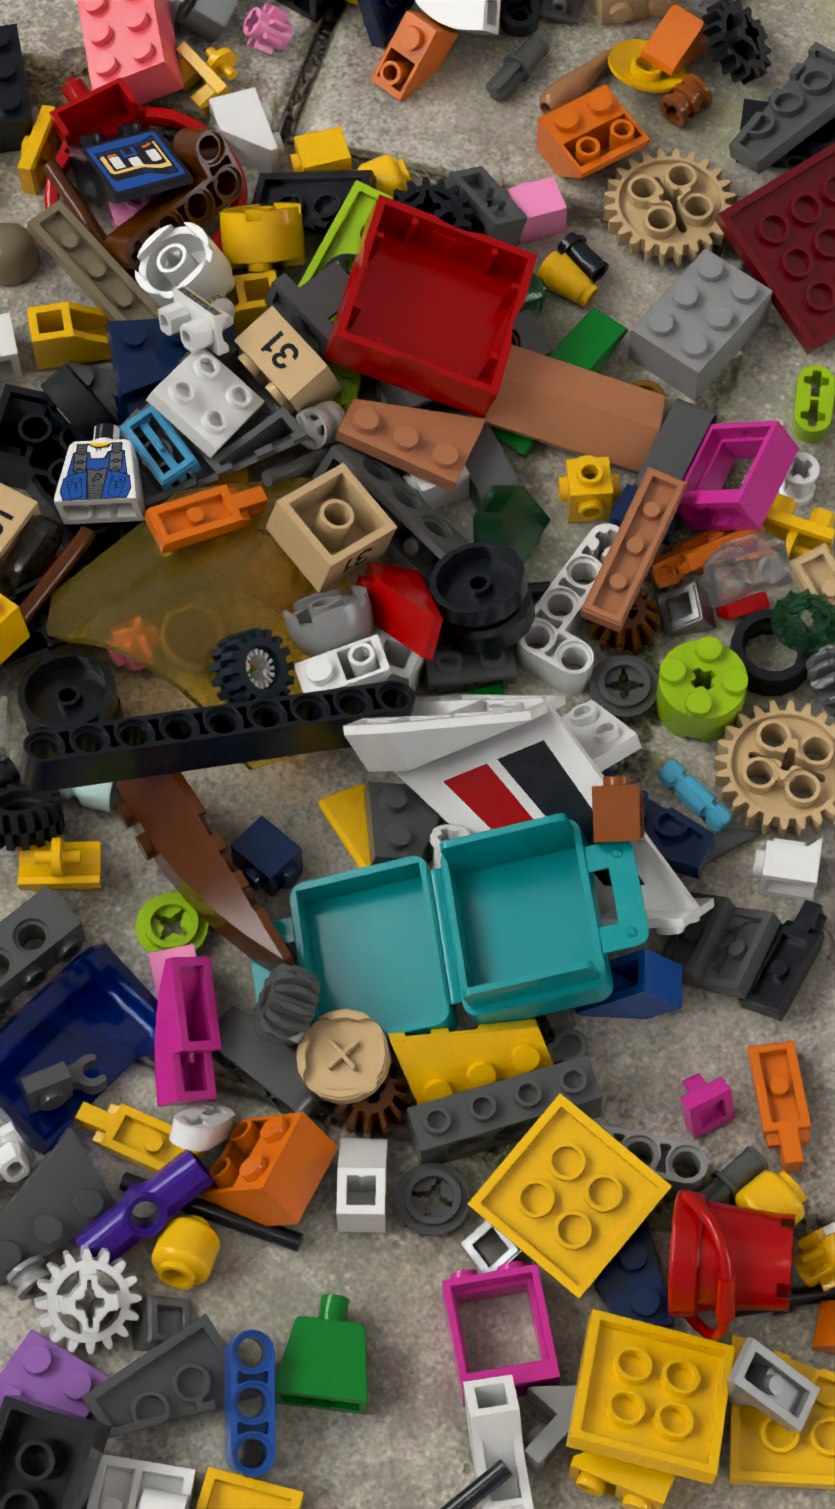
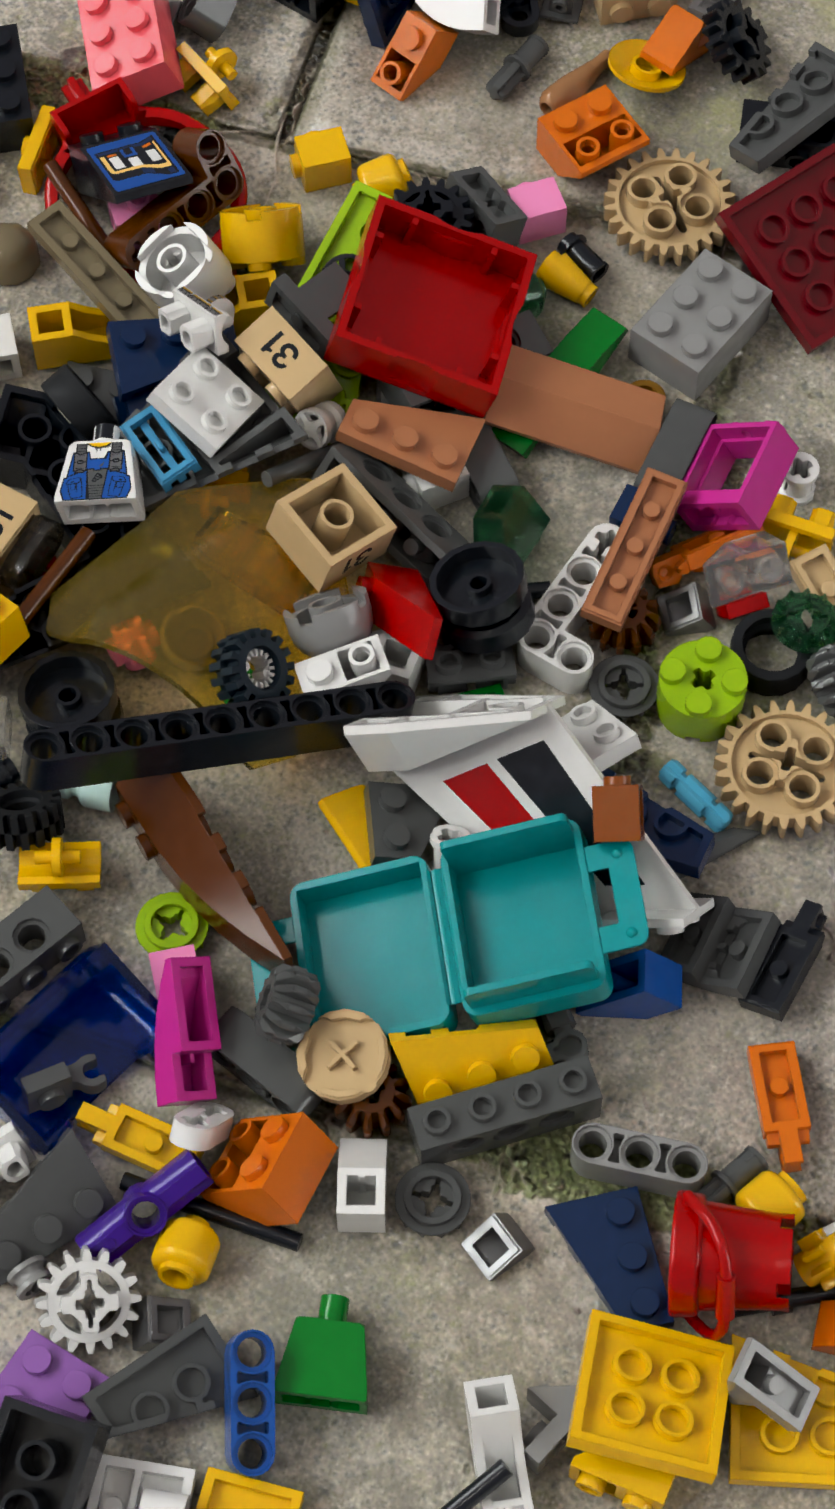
orange hinge [144,484,268,554] -> none
white slope [209,87,284,173] -> none
dark blue brick [231,815,303,897] -> none
bright pink gear [243,2,293,56] -> none
black wing [252,170,376,236] -> none
dark pink window [442,1261,560,1407] -> none
yellow plate [467,1093,672,1299] -> none
yellow brick [558,455,620,523] -> none
dark orange bush [658,73,712,127] -> none
dark pink tile [681,1073,735,1139] -> none
white window [752,837,823,901] -> none
lime beam [792,365,835,443] -> none

